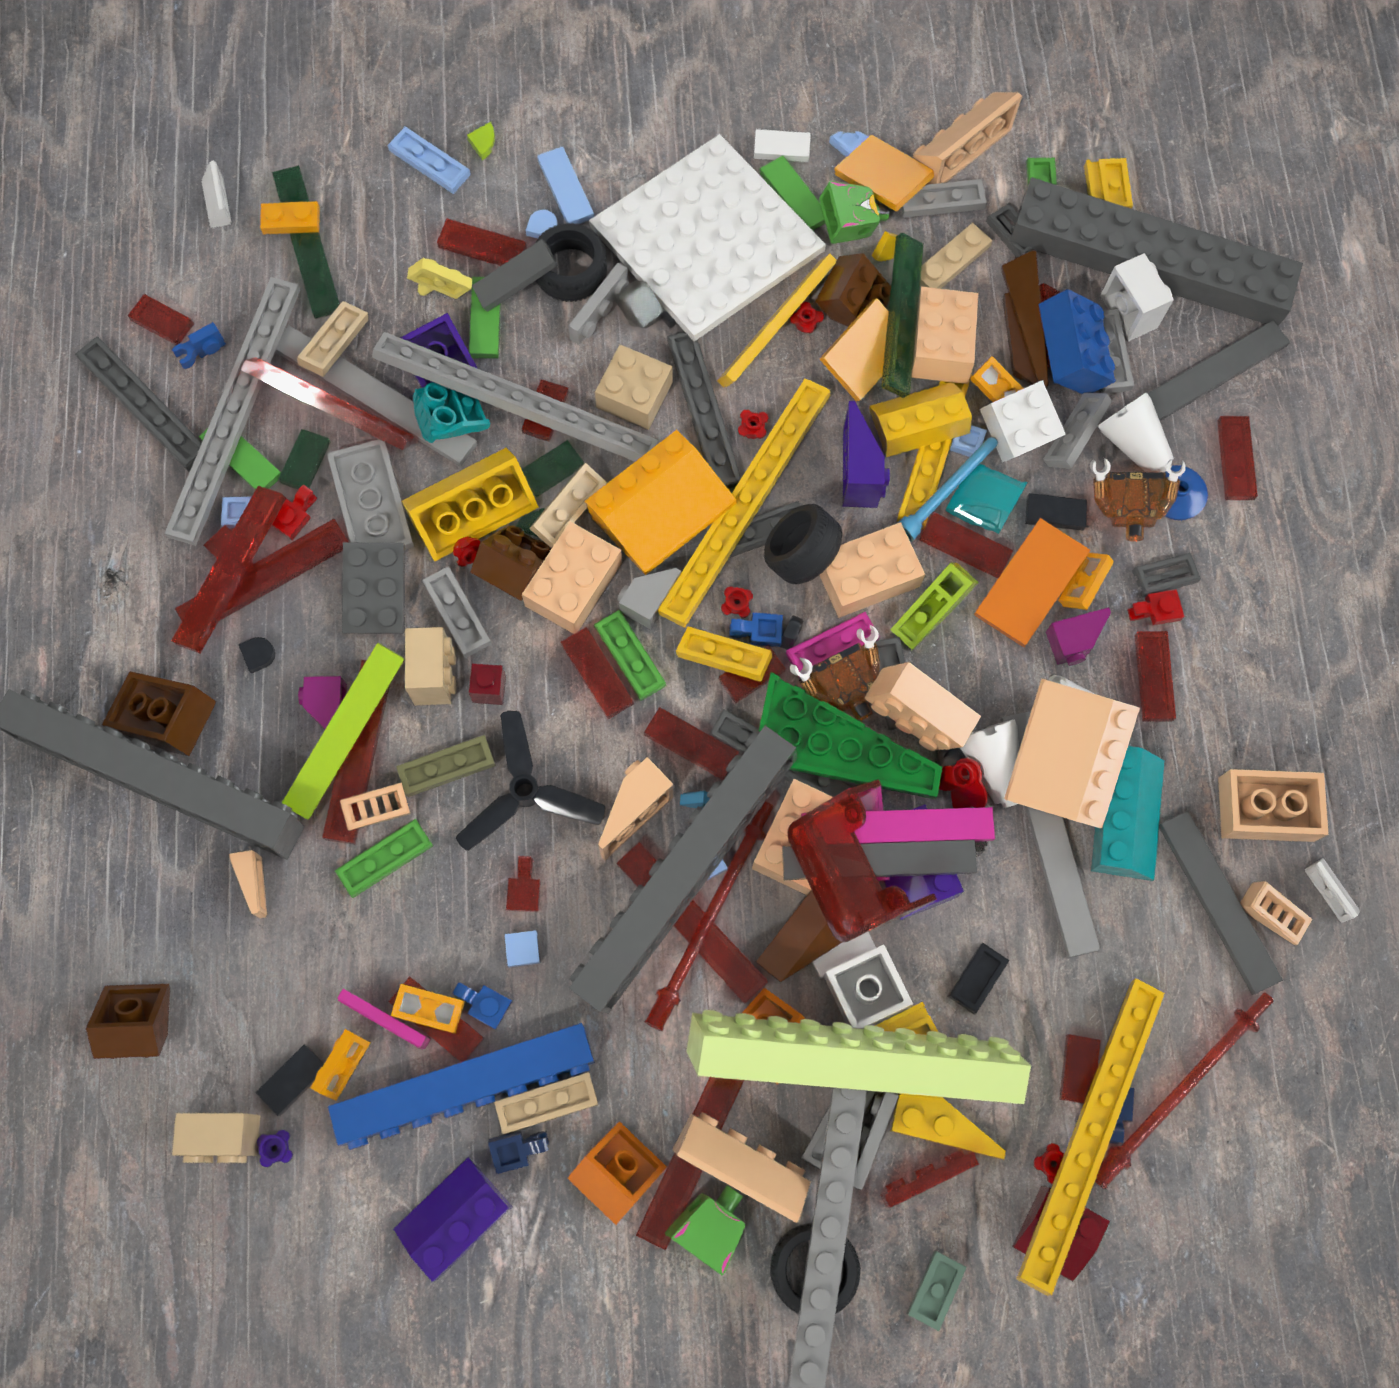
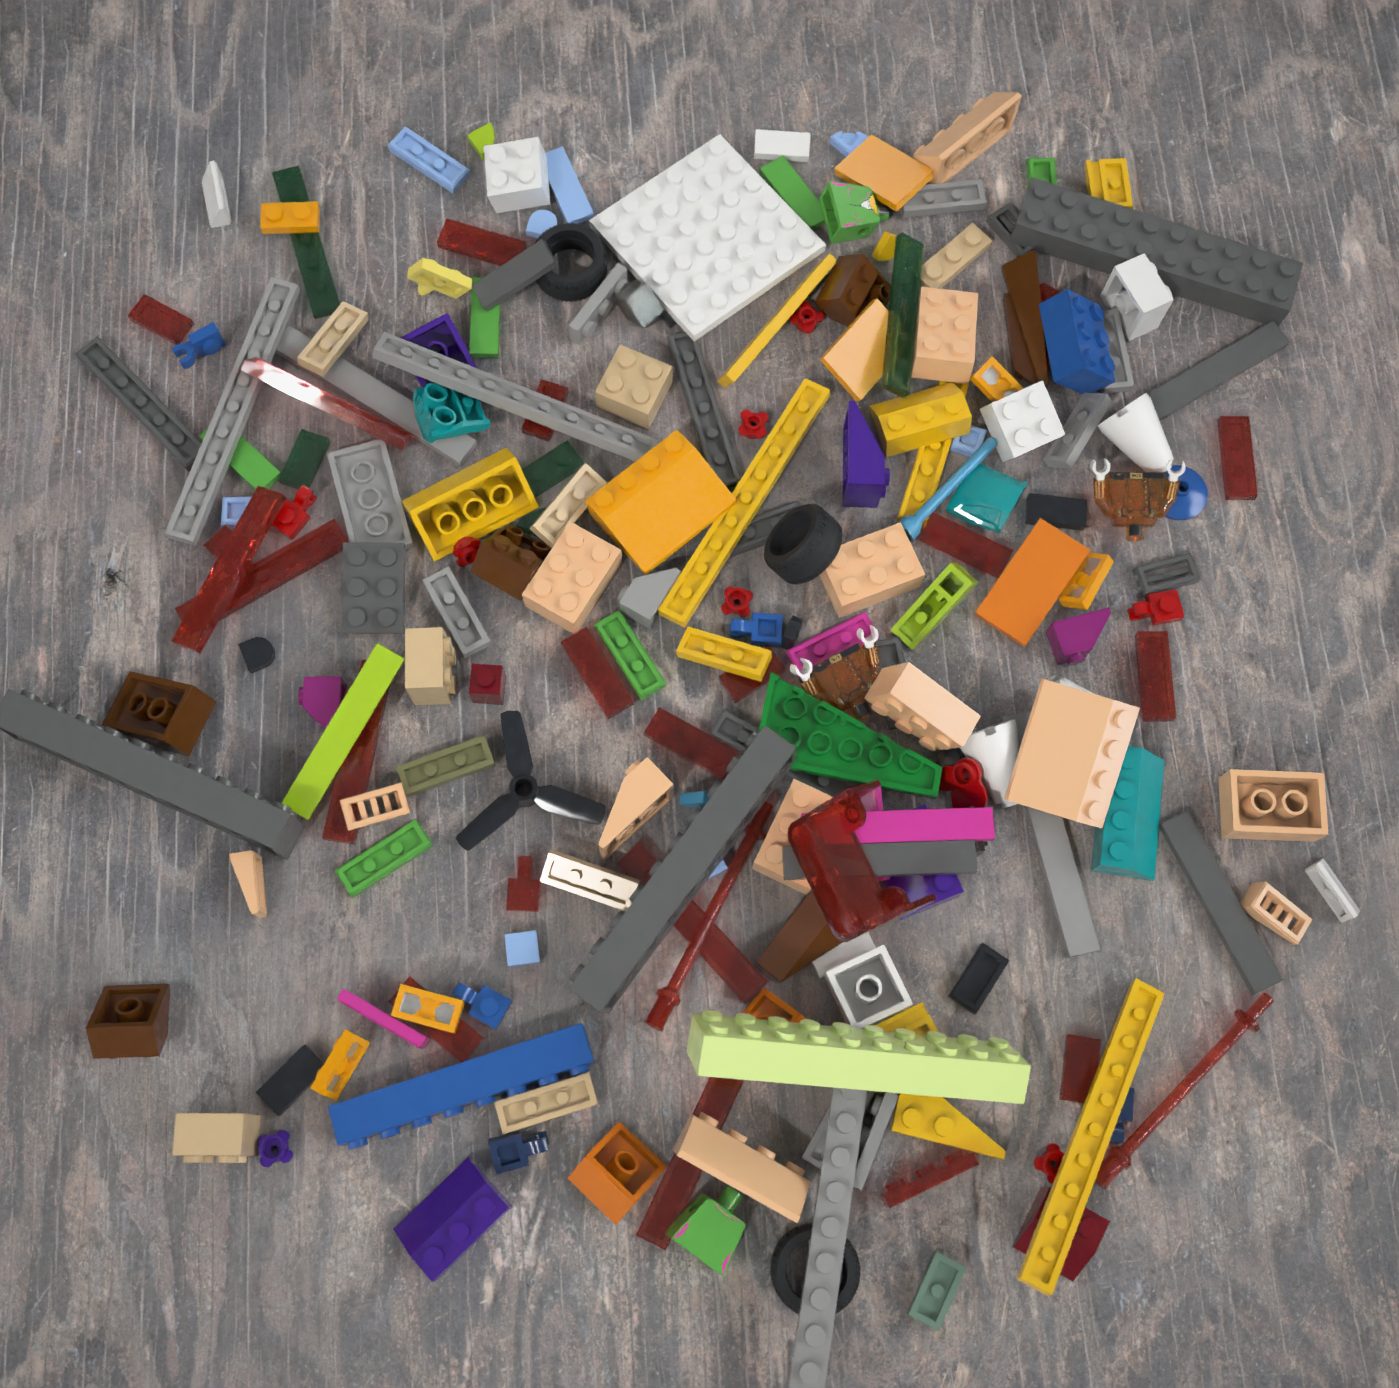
none -> white brick [484,137,550,213]
none -> plate [540,849,640,911]

